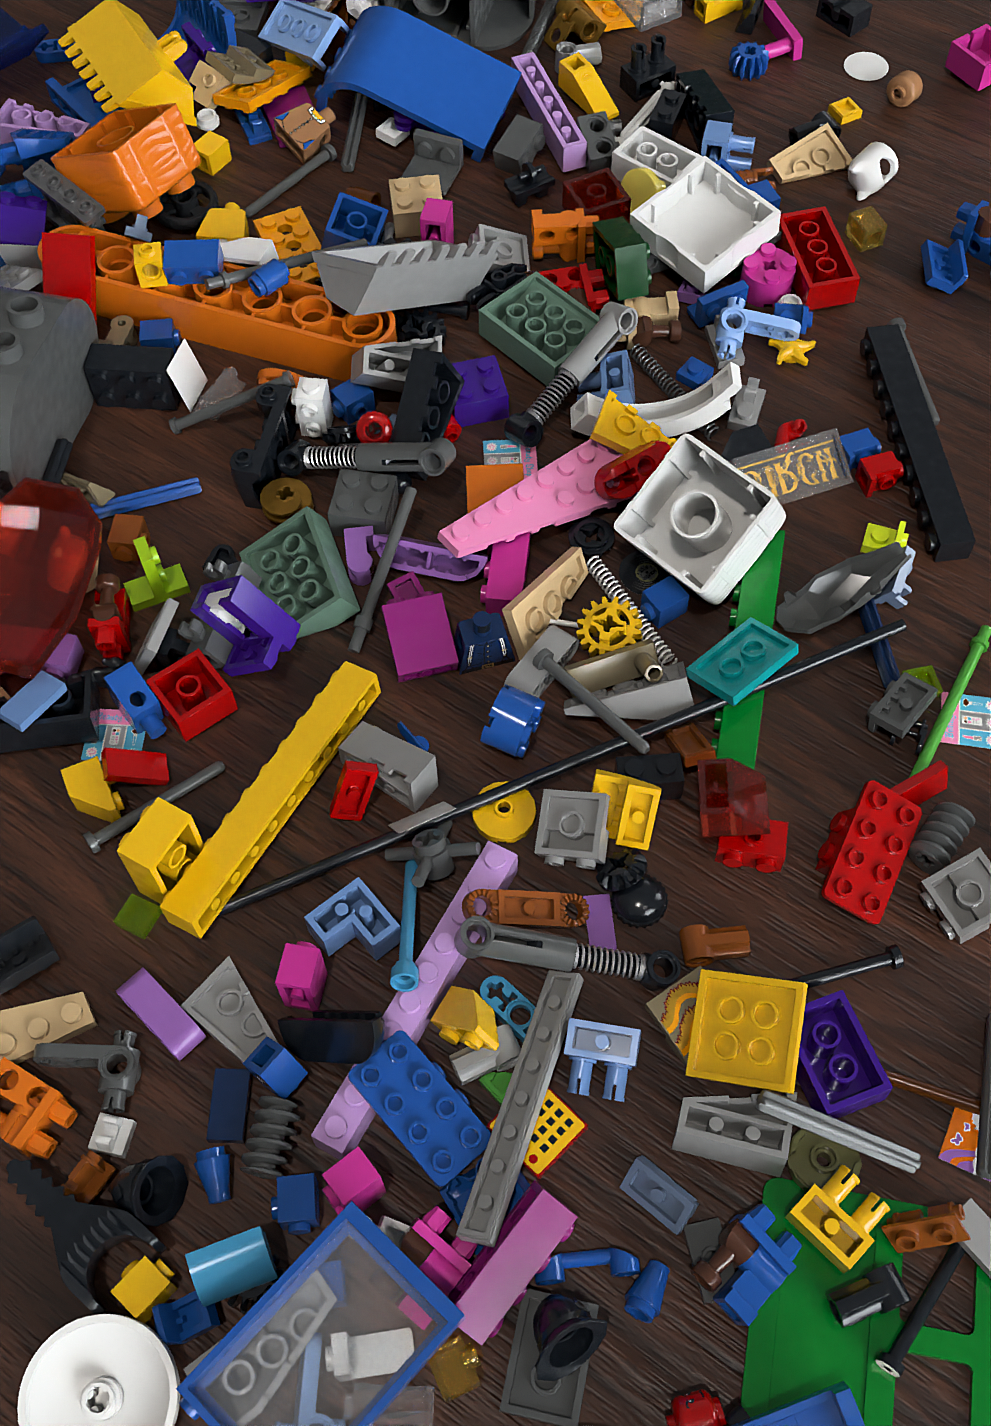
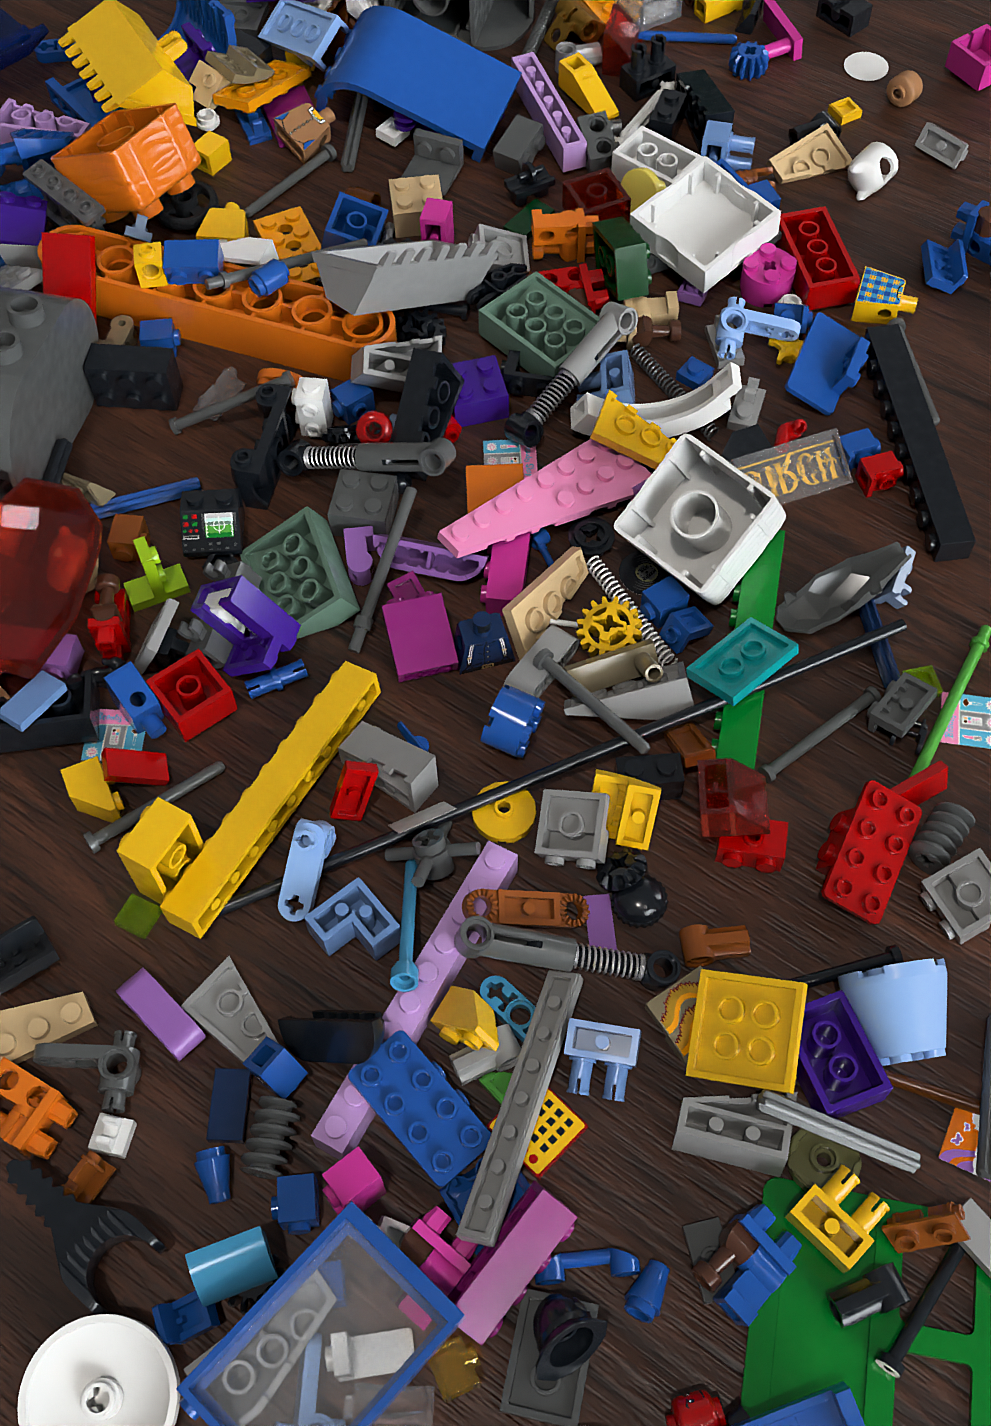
black piece [108,1155,188,1226] -> none
yellow brick [110,1256,178,1324] -> none
white sticker [166,338,208,412] -> none
pearl gold piece [260,478,314,526] -> none
dark pink brick [275,941,328,1011] -> none
red piece [594,440,671,500] -> none
sand blue plate [619,1155,699,1235] -> none
blue bracket [687,280,749,328] -> none
clear yellow brick [845,206,888,252] -> none
neon yellow bracket [860,521,909,553] -> none
none -> black slope [180,488,245,557]
none -> blue pin [244,658,309,700]
none -> light blue piece [278,818,336,922]
none -> black bracket [500,350,558,397]
none -> dark green tile [503,199,555,240]
none -> blue hand [531,528,554,567]
none -> clear red slope [602,3,643,77]
none -> blue bar [625,26,737,44]
none -> blue bracket [659,606,714,654]
none -> dark grey bar [758,686,881,783]
none -> blue bracket [785,312,870,416]
none -> light blue cone [837,958,948,1066]
none -> torso [851,266,918,324]
none -> light grey plate [914,122,969,169]

